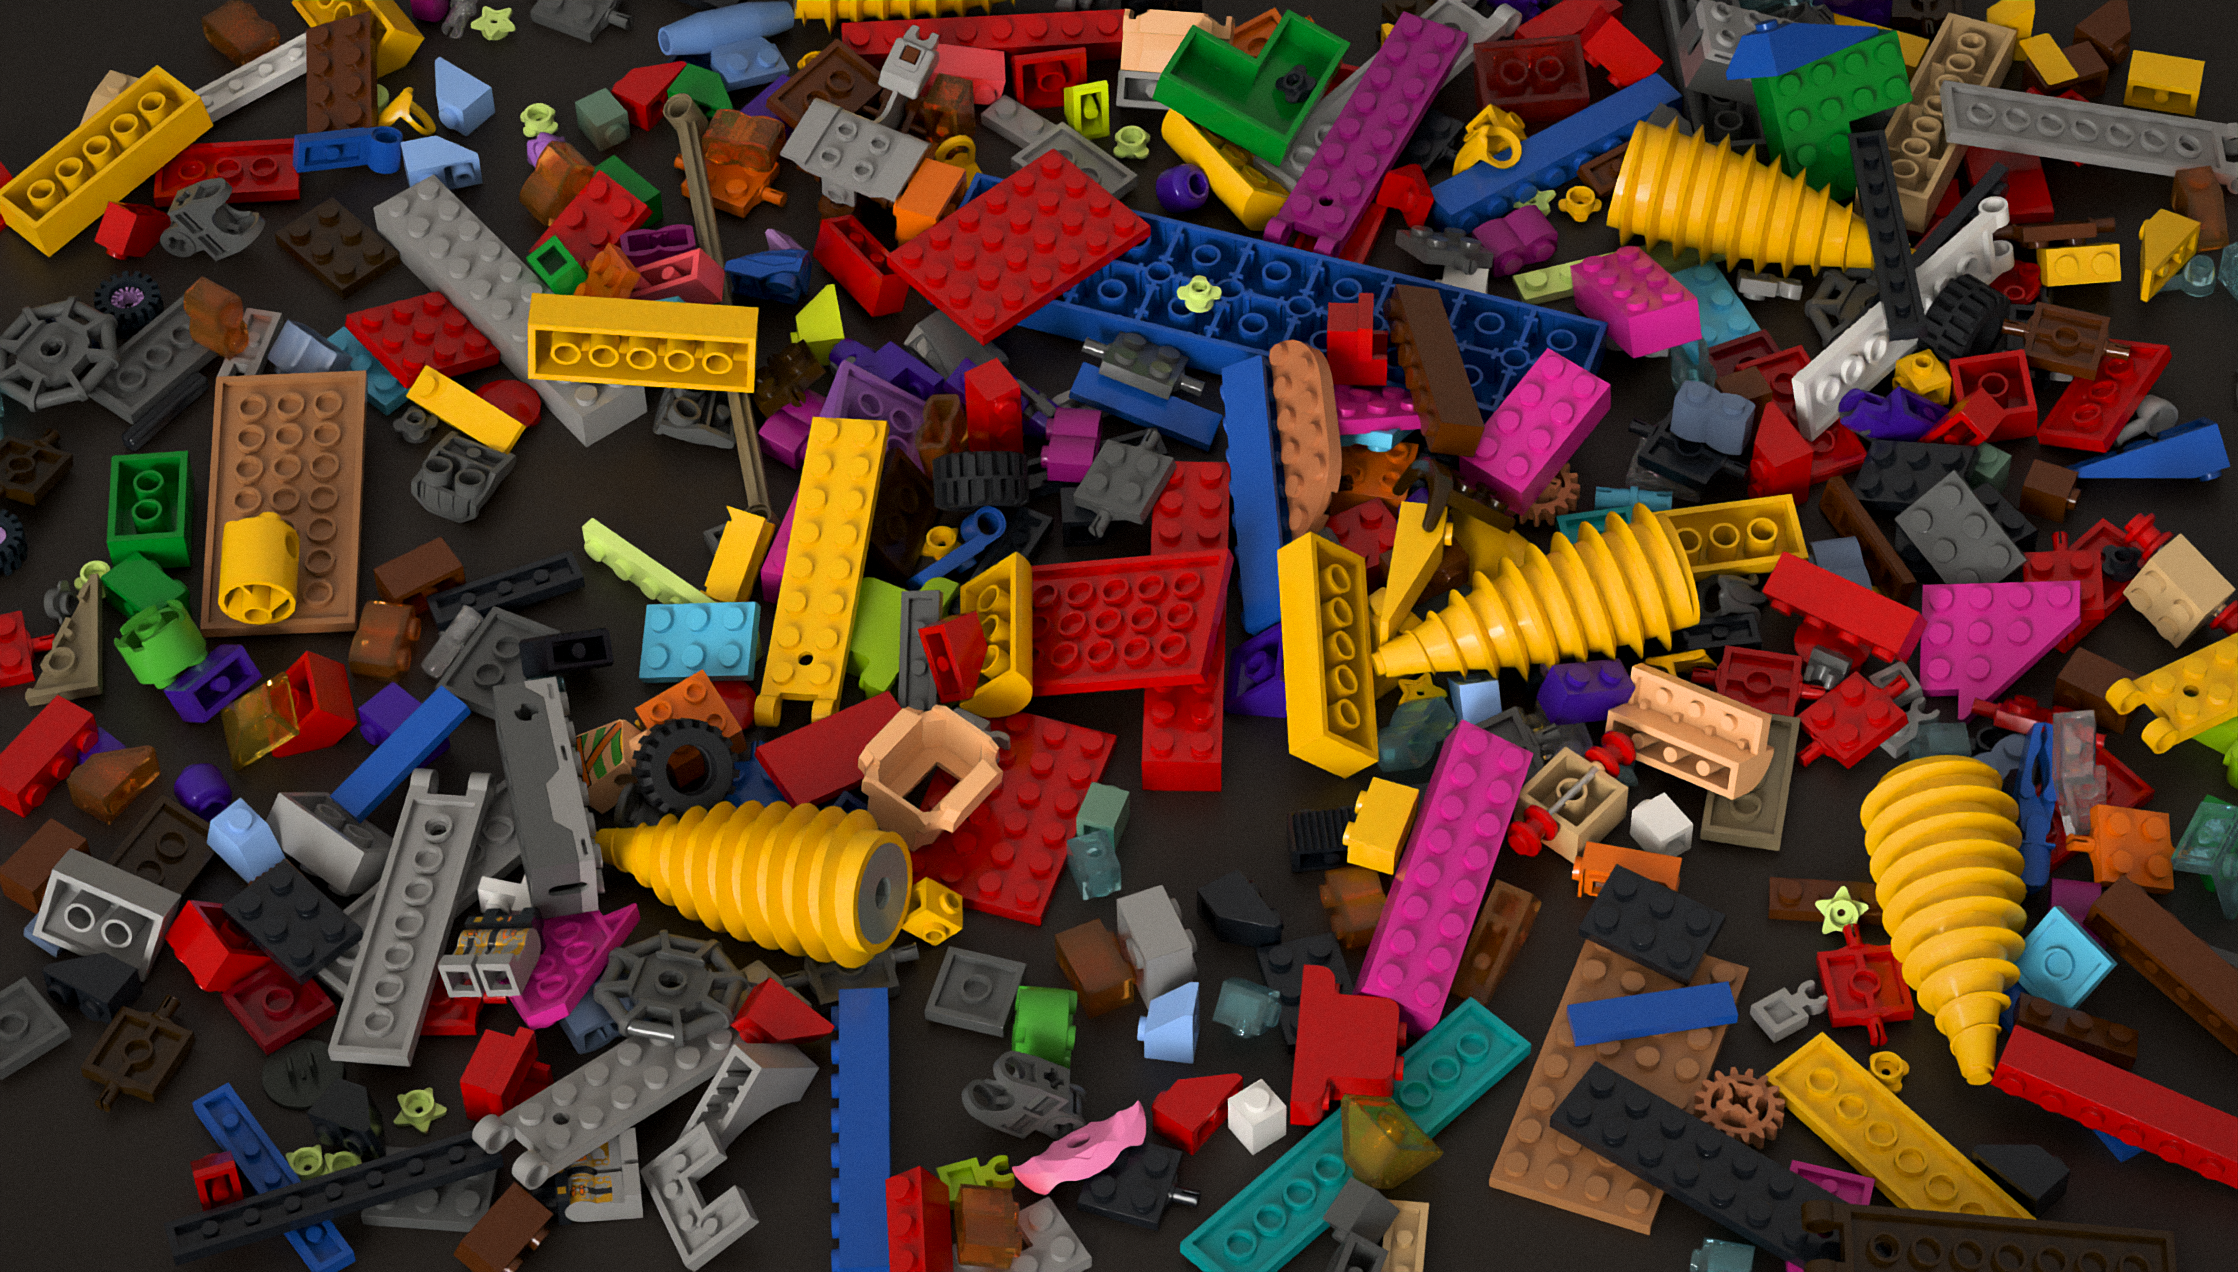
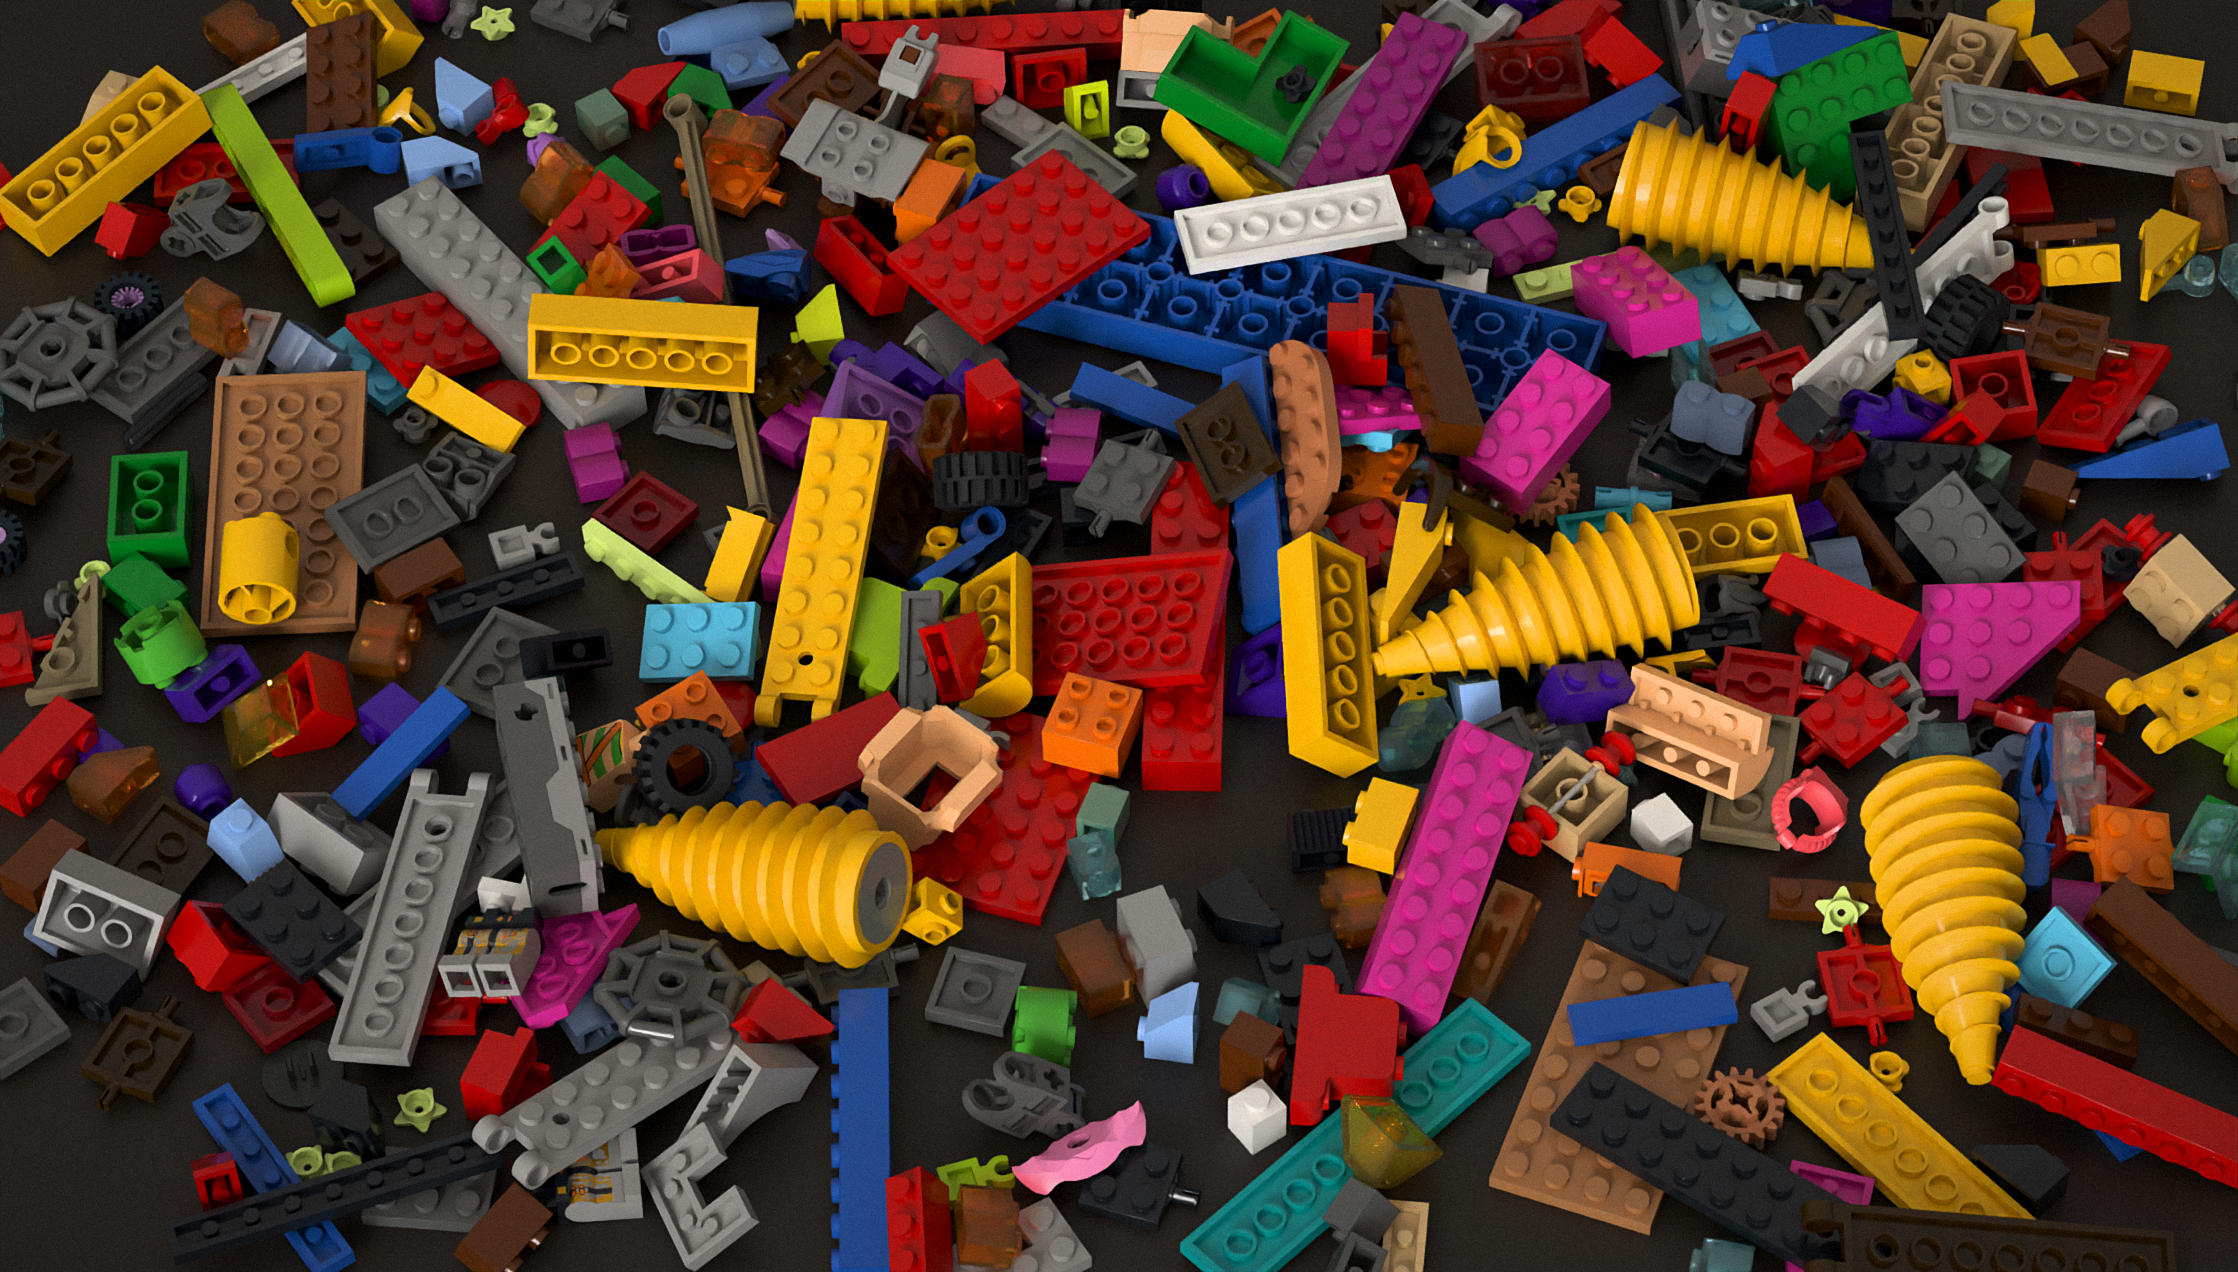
clear axle [421,605,484,678] -> none
dark grey plate [1081,331,1206,400] -> none
red slope [1151,1073,1243,1156] -> none
yellowish green plate [1177,275,1222,313] -> none
none -> lime beam [198,83,355,308]
none -> dark grey plate [323,463,461,575]
none -> red bar [474,77,530,147]
none -> light grey plate [488,522,560,572]
none -> magenta brick [563,422,630,504]
none -> dark red plate [591,470,700,558]
none -> orange brick [1042,672,1143,779]
none -> white plate [1174,175,1407,275]
none -> dark brown plate [1174,380,1283,510]
none -> reddish brown brick [1220,1010,1287,1095]
none -> red brick [1716,70,1777,156]
none -> coral piece [1771,765,1849,853]
none -> black slope [1775,385,1857,445]
none -> dark purple tile [1796,499,1838,545]

